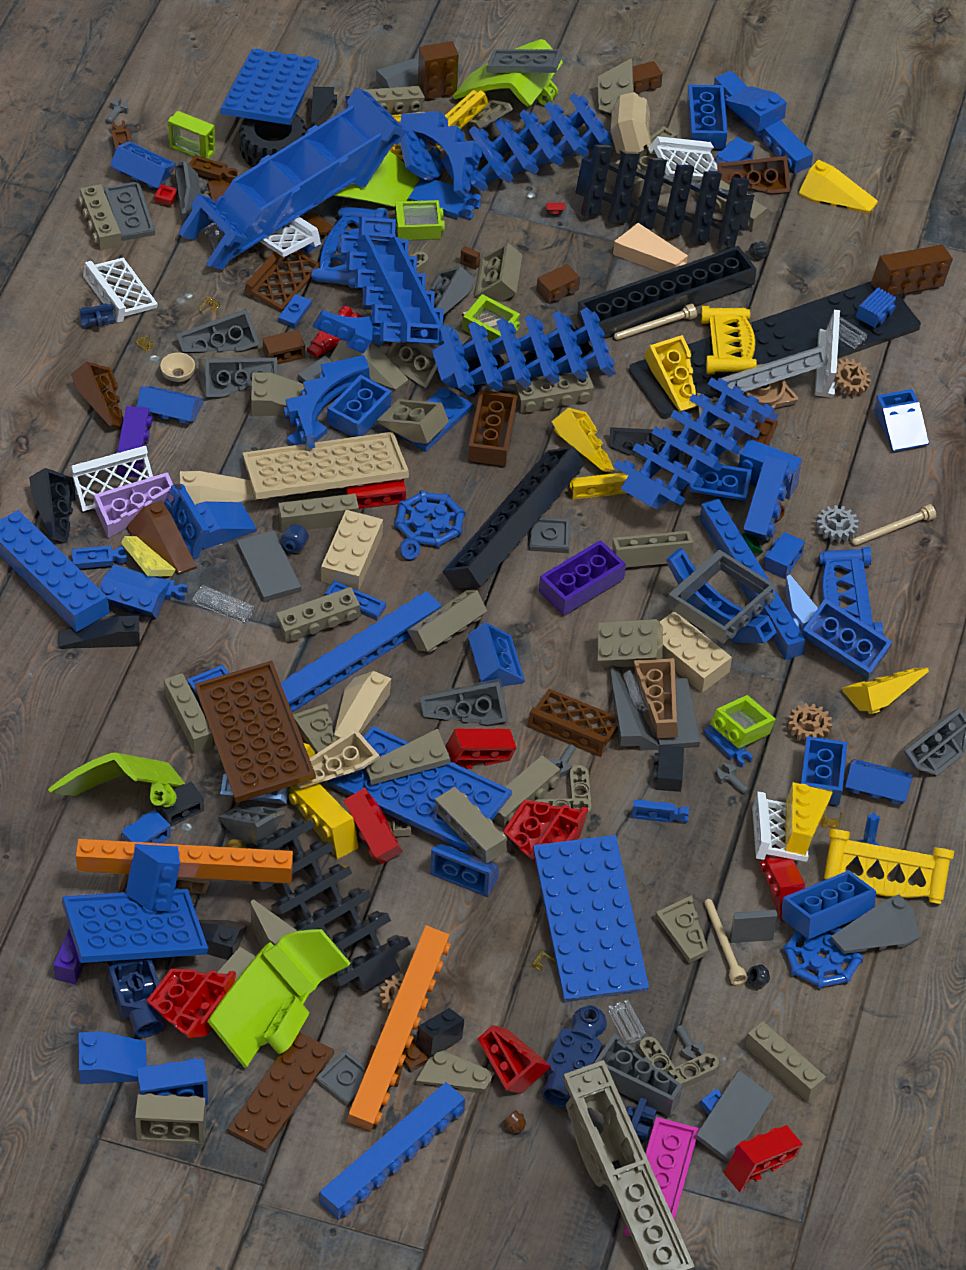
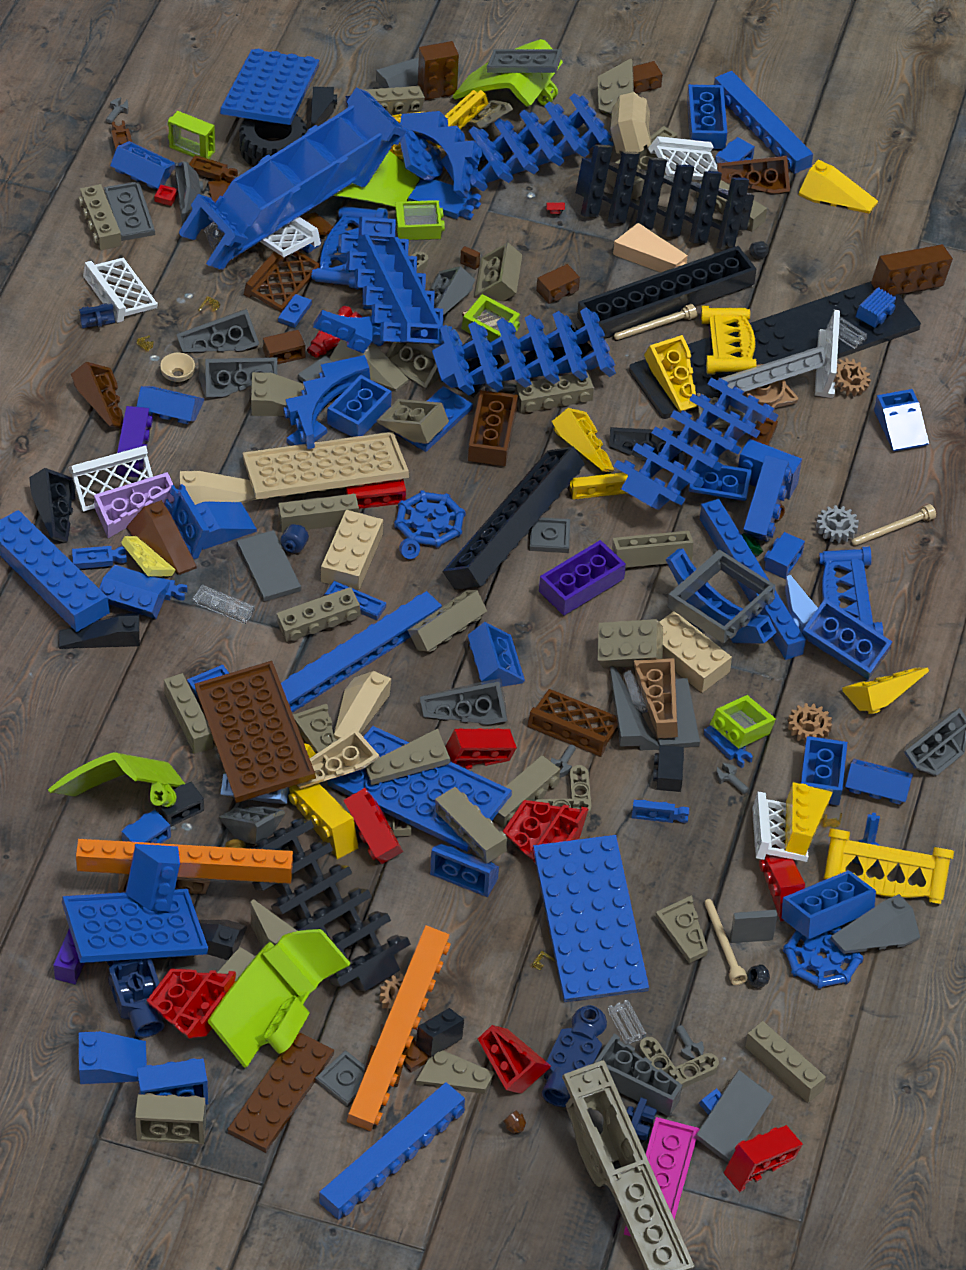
blue slope [725,86,787,132] -> none

